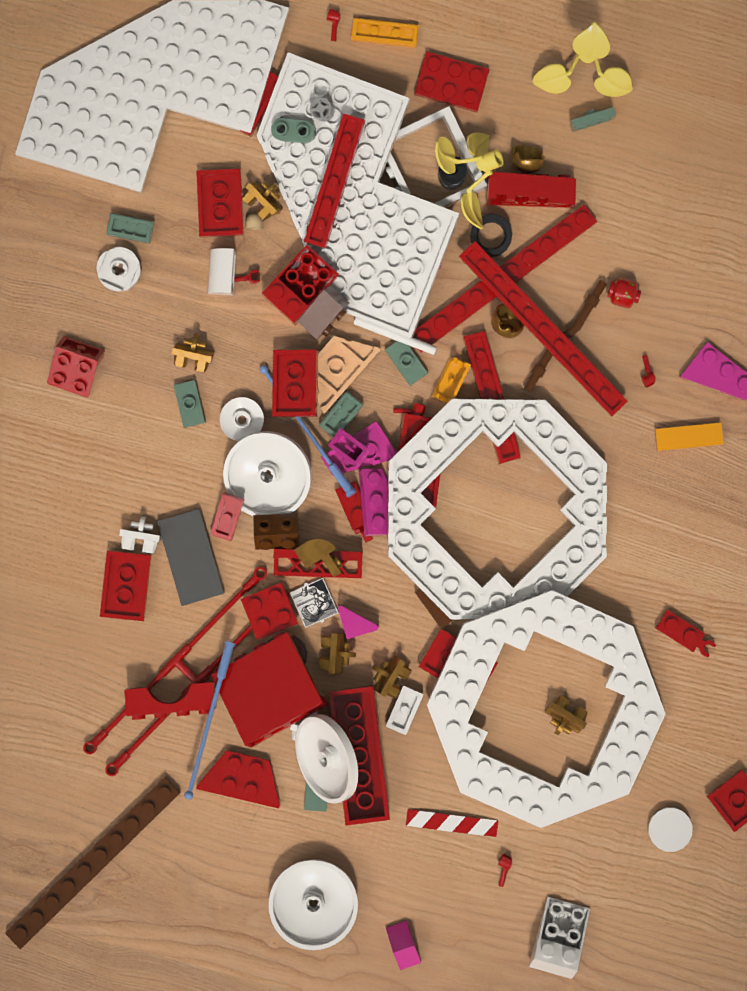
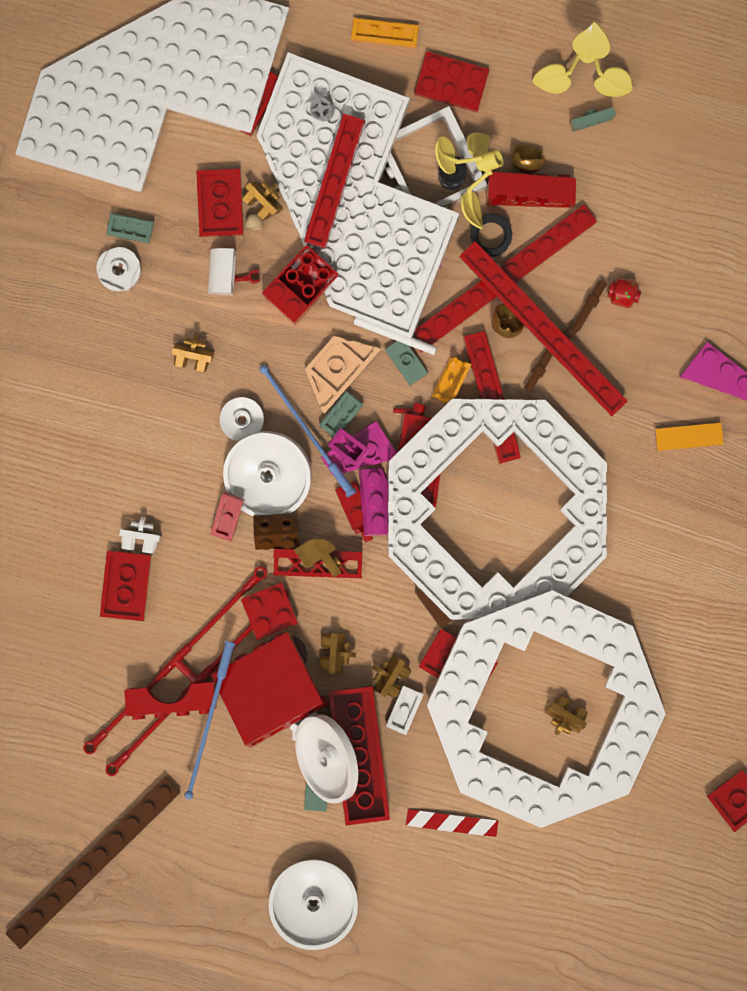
red bracket [47,336,105,398] -> none
dark grey tile [157,509,225,606] -> none
sand green plate [174,380,206,428] -> none
red wing [196,750,280,809] -> none
sand green plate [271,118,316,144] -> none
red plate [272,349,318,417] -> none
piece [290,578,339,628] -> none
brick [297,285,350,339] -> none
red hand [327,9,341,42] -> none
dark pink slope [338,605,379,639] -> none
dark pink slope [386,920,421,970] -> none
red hand [498,854,512,887] -> none
white slope [529,897,590,979] -> none
red hand [641,355,656,388] -> none
white tile [648,807,692,852] -> none
red plate [655,610,716,657] -> none

